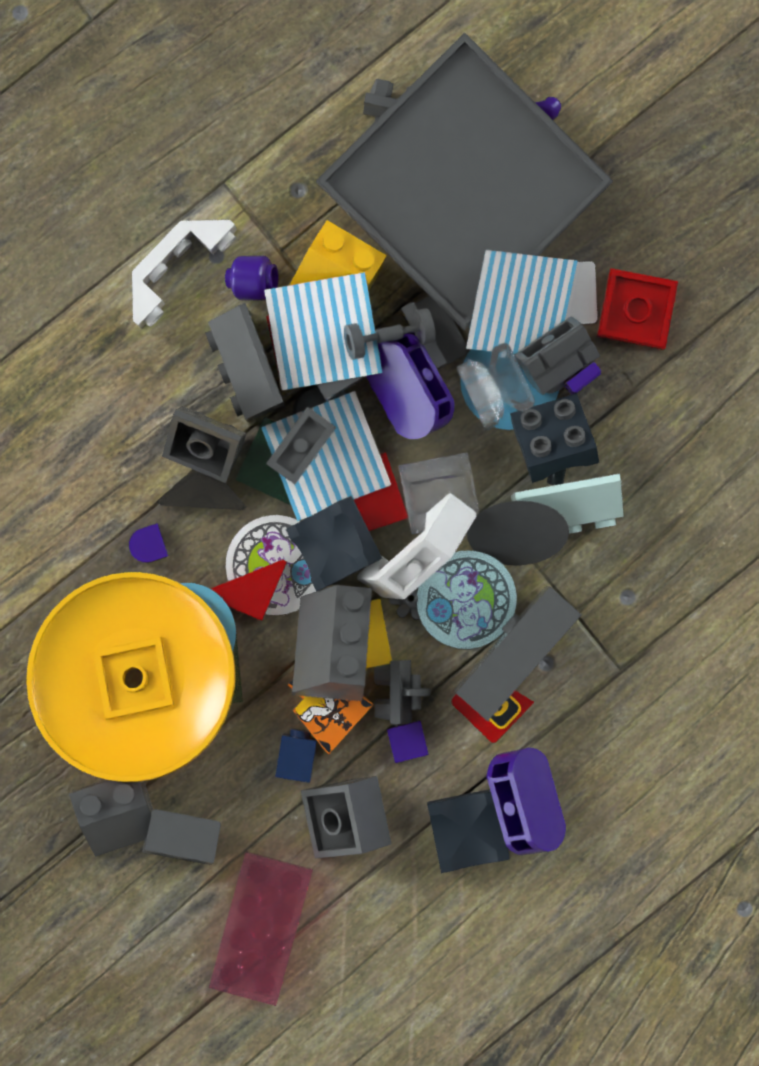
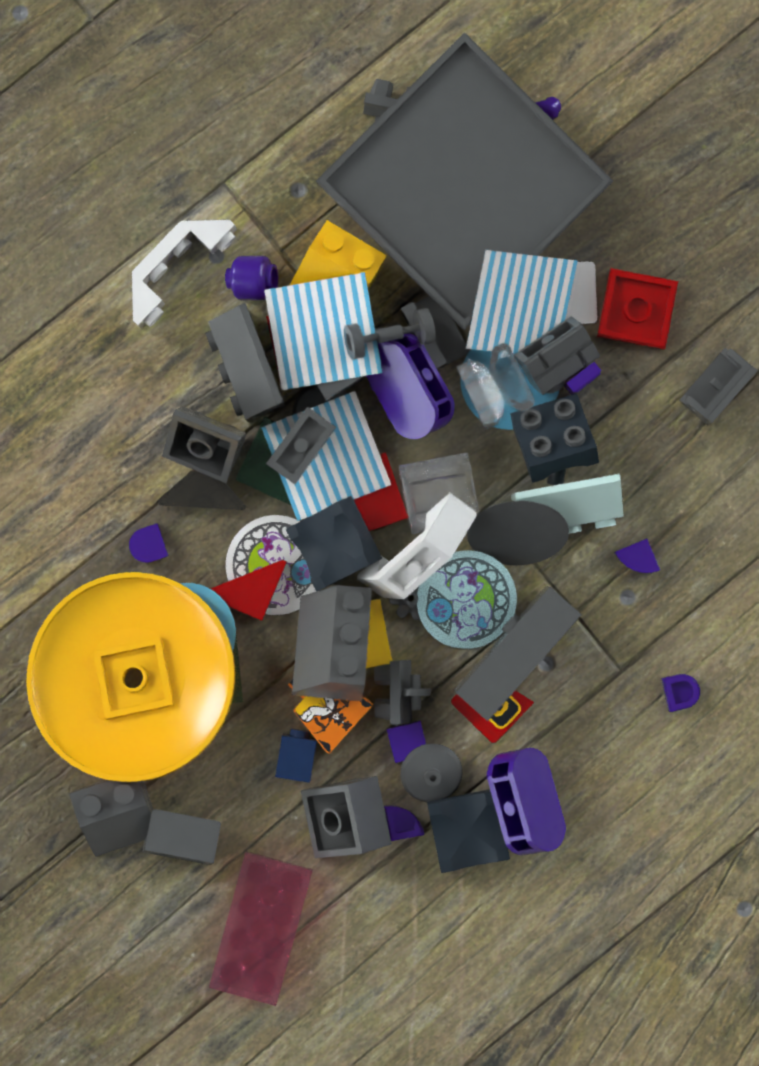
none -> dark purple tile [384,805,424,841]
none -> dark grey piece [400,744,463,802]
none -> dark purple tile [614,538,660,573]
none -> dark purple tile [661,674,700,712]
none -> dark grey hinge [679,348,758,425]

